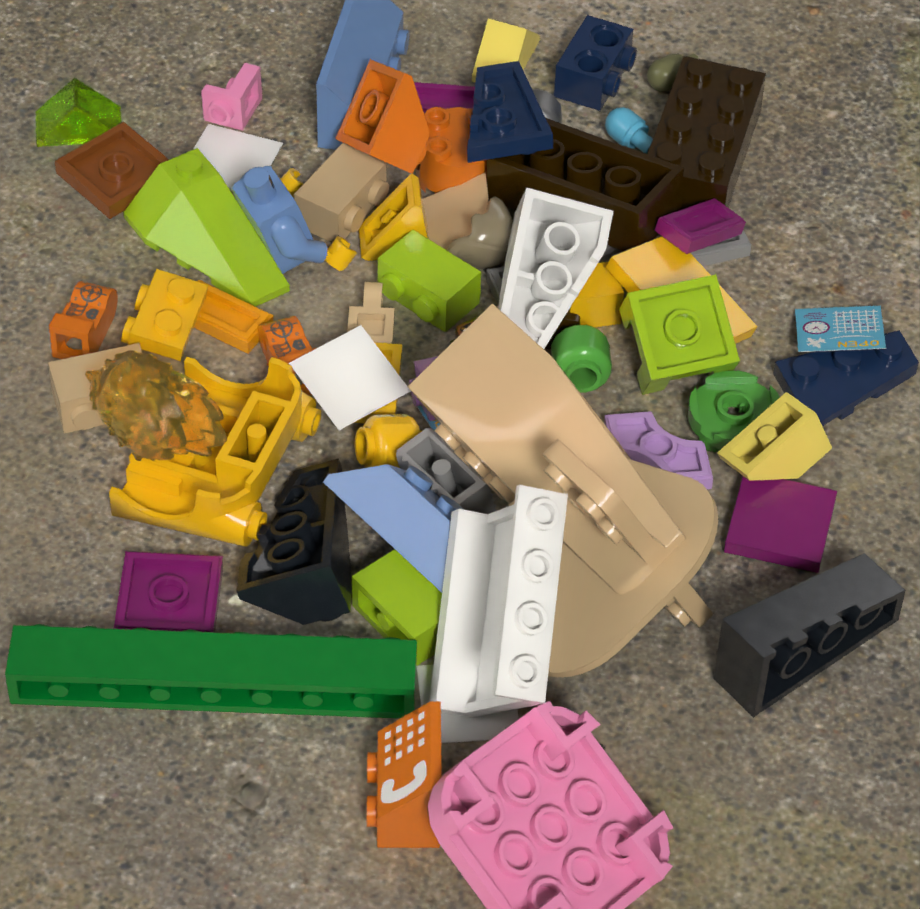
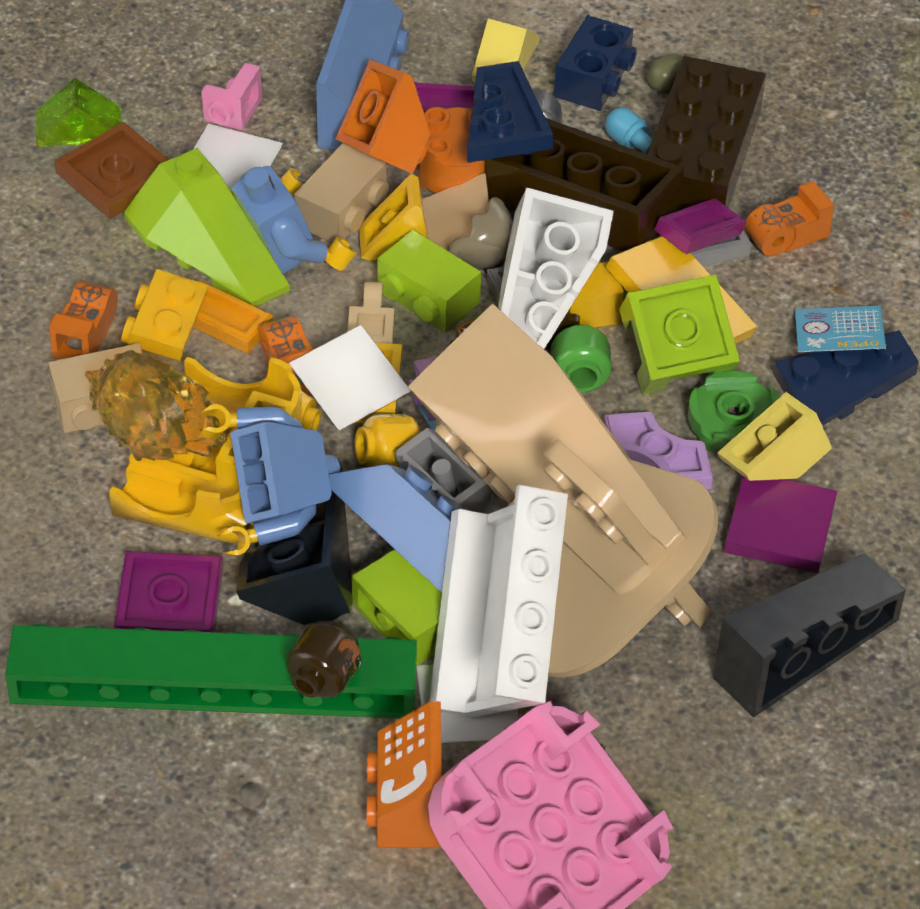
none -> medium blue torso [200,404,340,556]
none -> dark brown head [285,622,362,698]
none -> orange leg [744,180,834,257]

